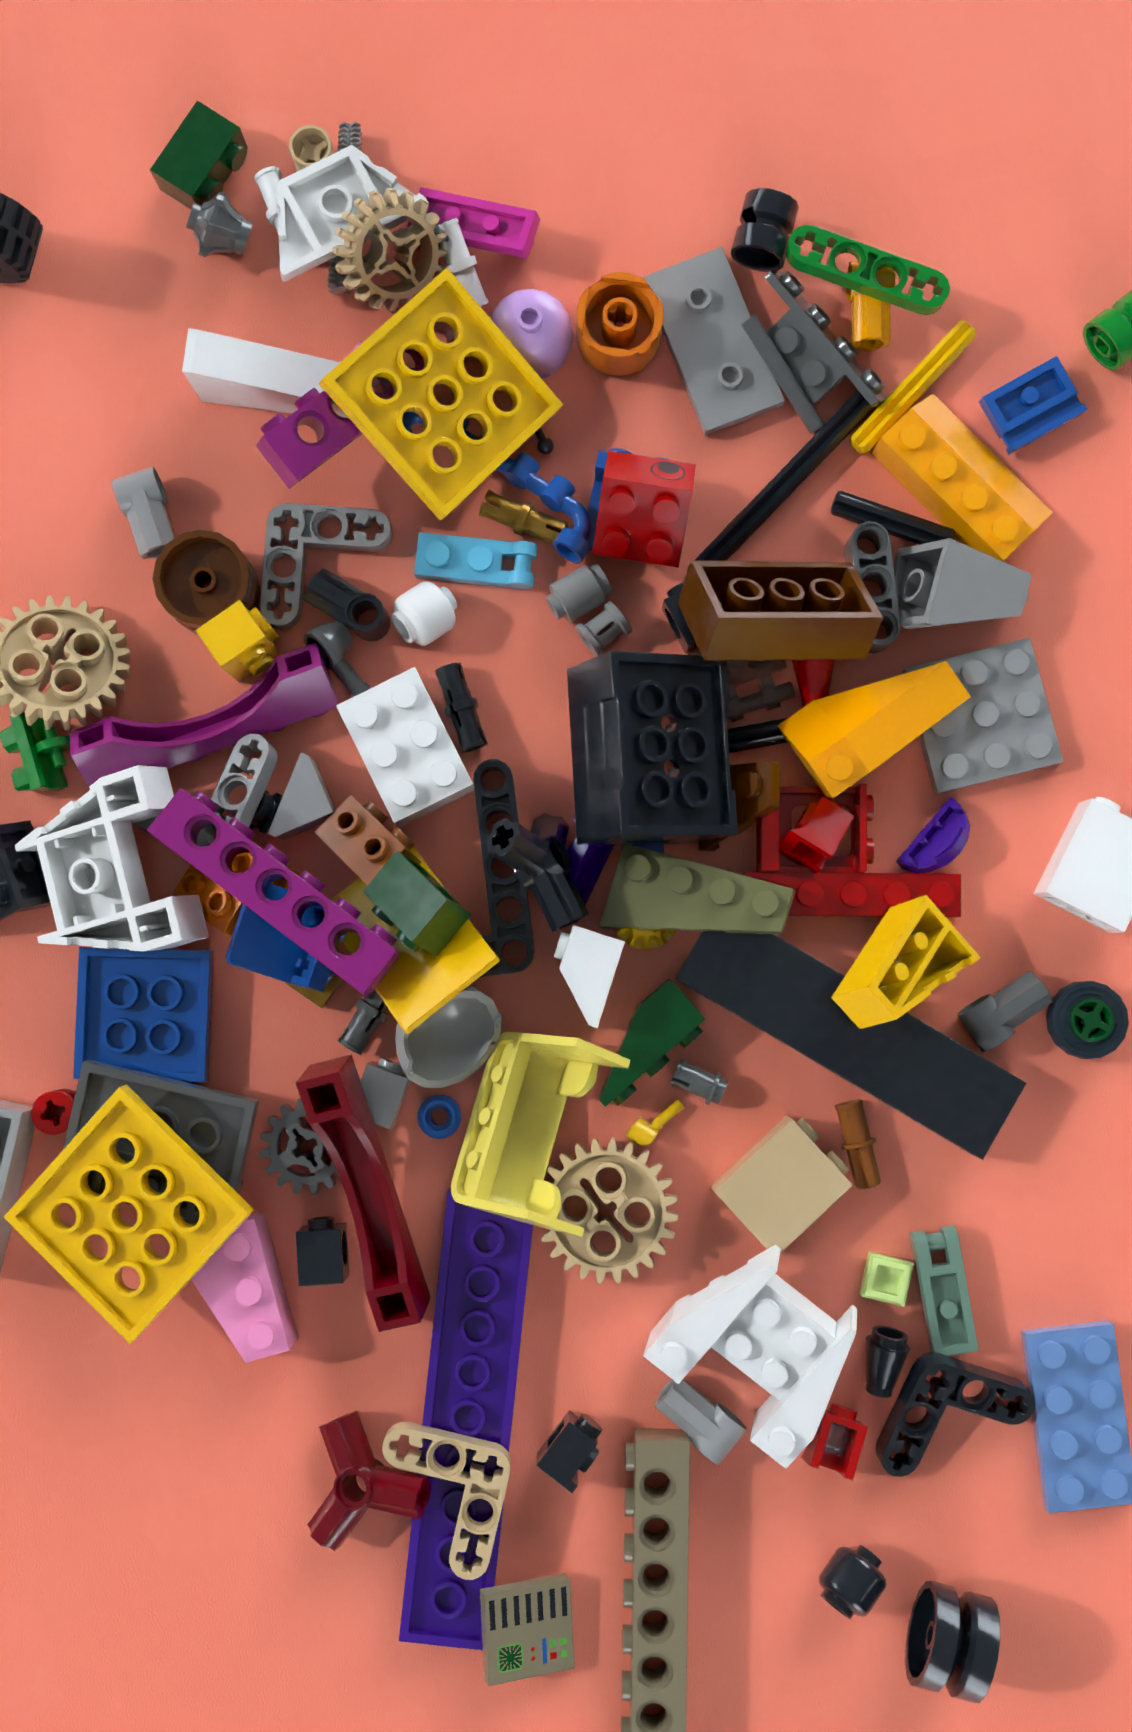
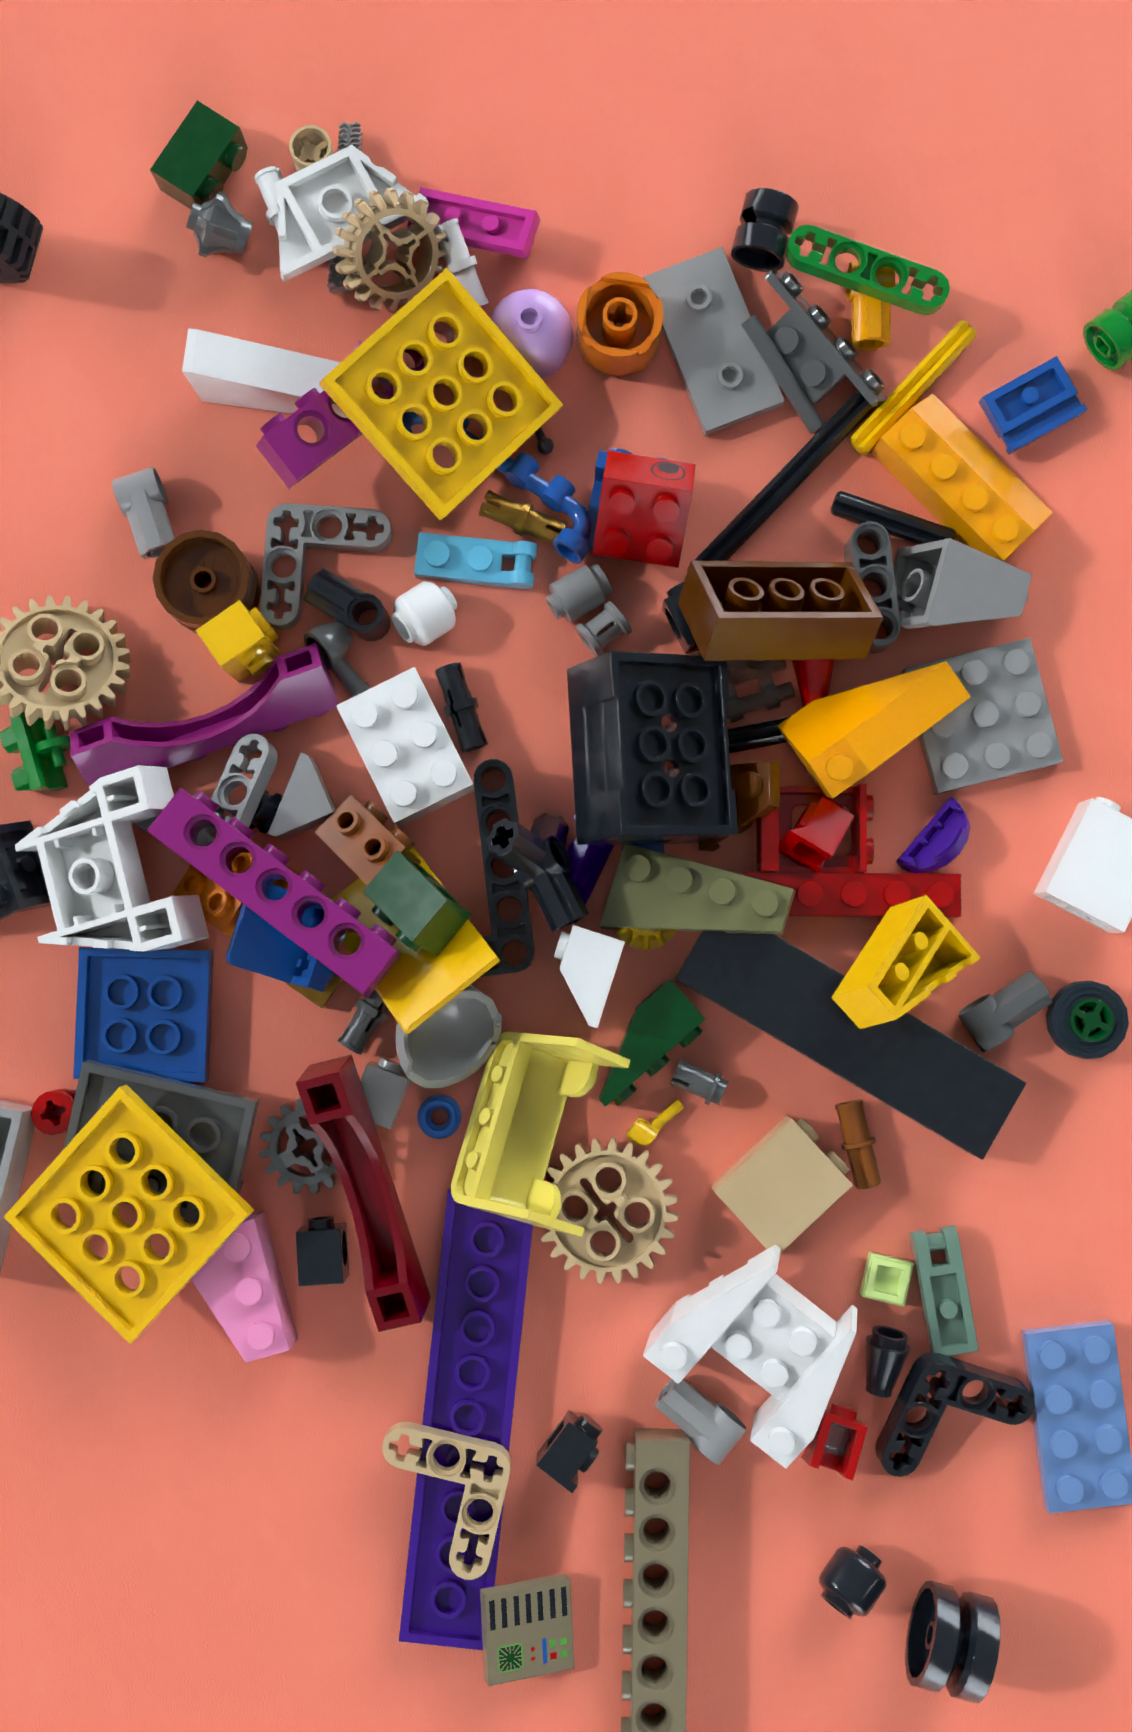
dark red piece [307,1411,431,1551] -> none

